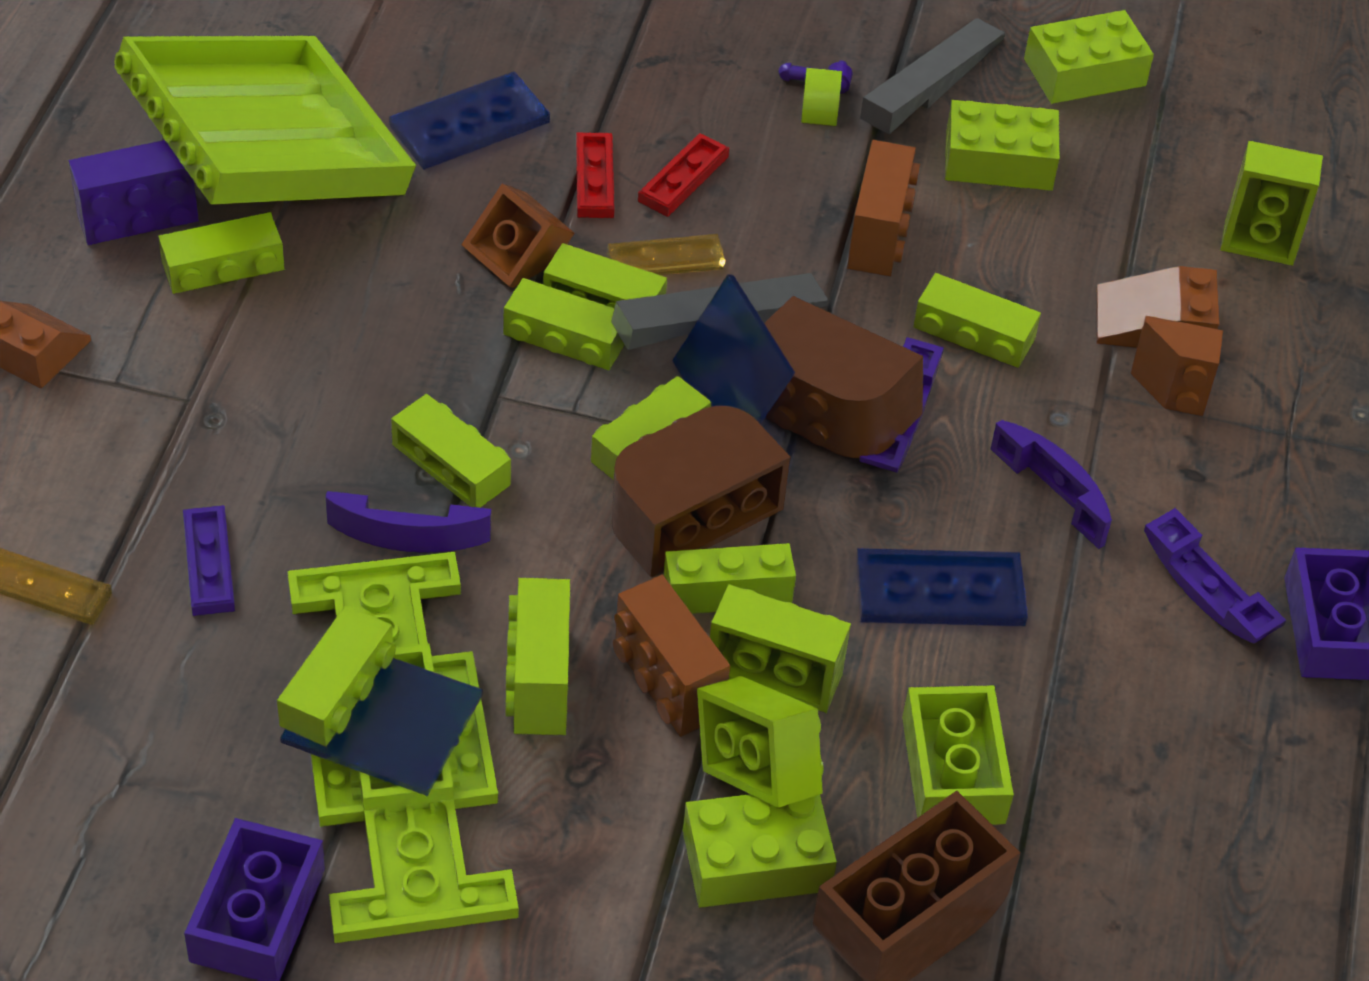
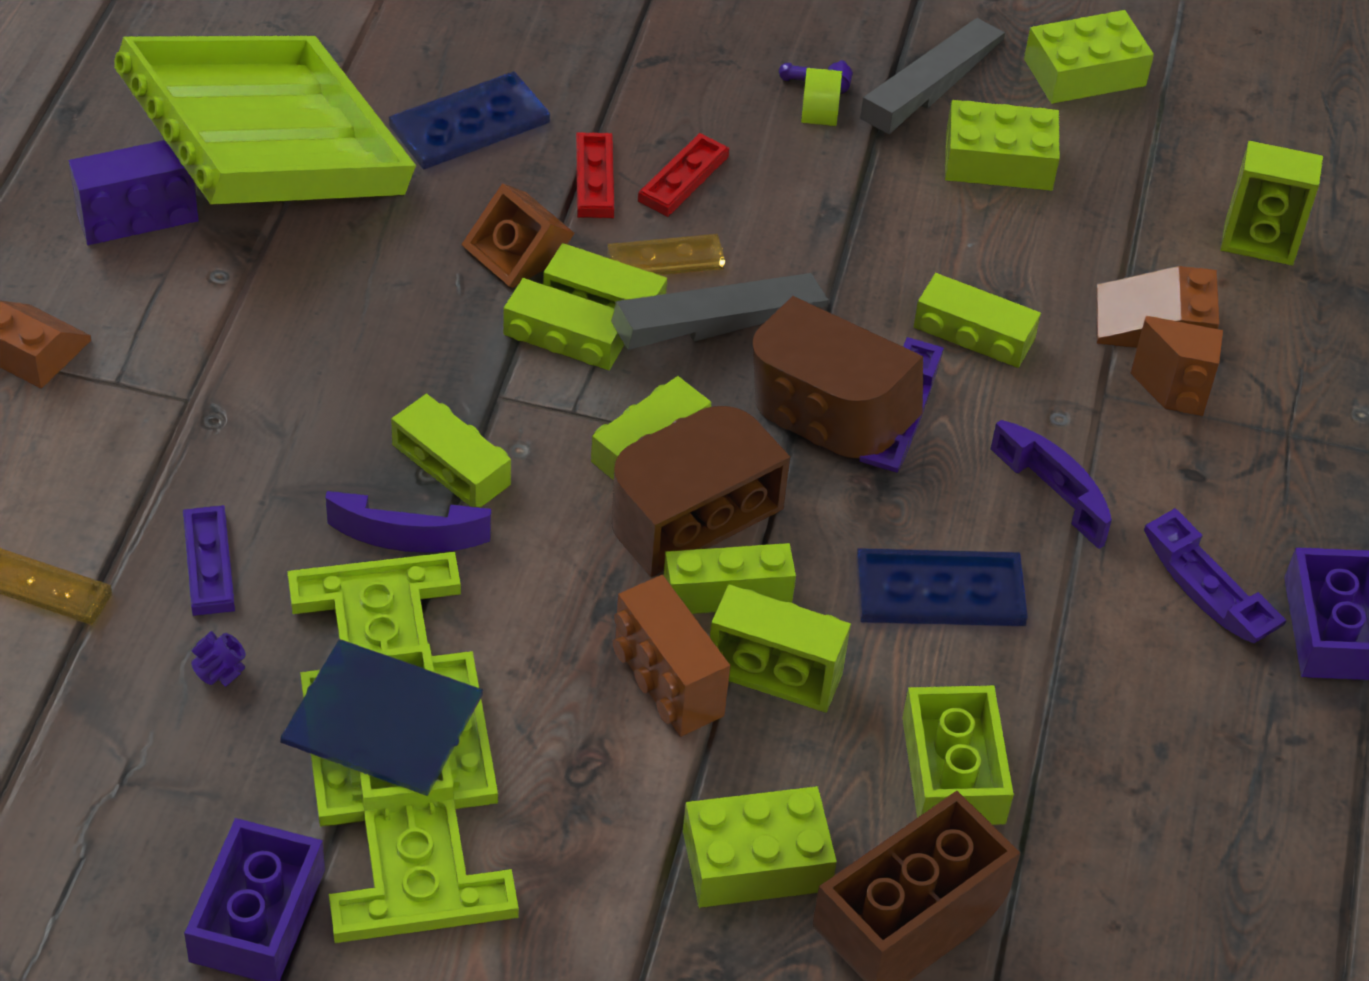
lime brick [158,212,285,294] -> none
lime brick [277,605,396,747] -> none
lime brick [505,578,570,735] -> none
clear blue piece [672,274,795,424] -> none
lime brick [697,676,824,808] -> none
dark orange brick [847,140,920,277] -> none
none -> dark purple gear [191,631,246,687]

